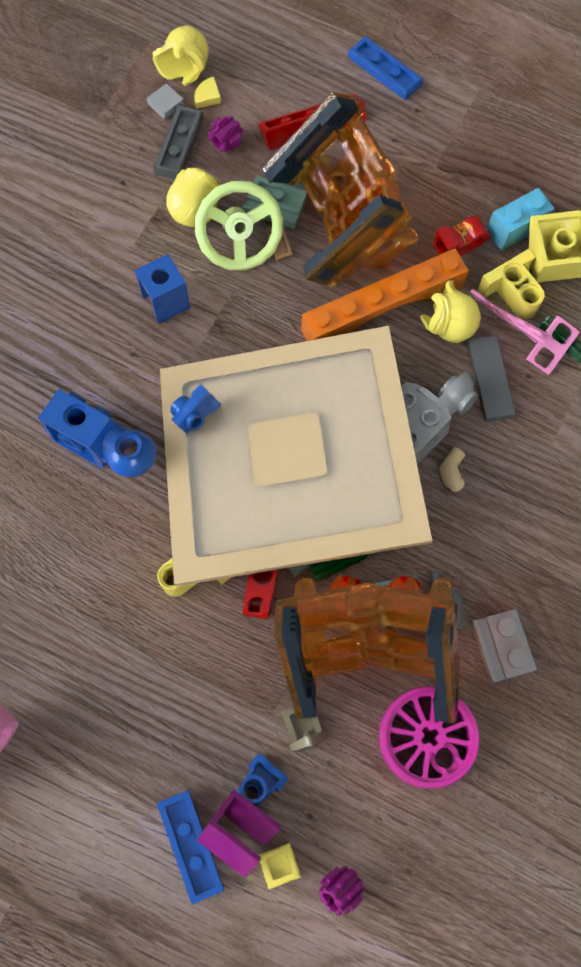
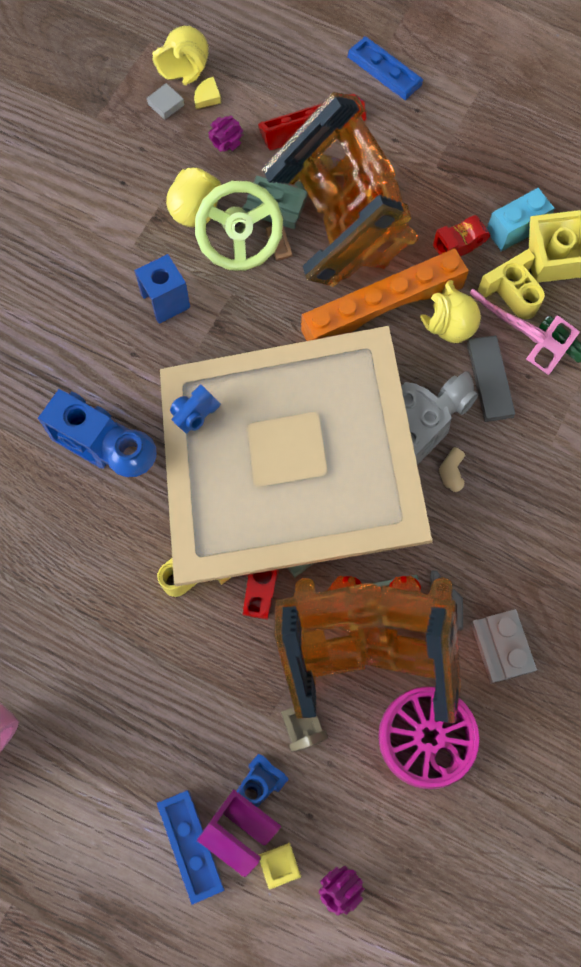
dark grey tile [153,105,204,180] -> none
dark green axle [310,554,368,582] -> none

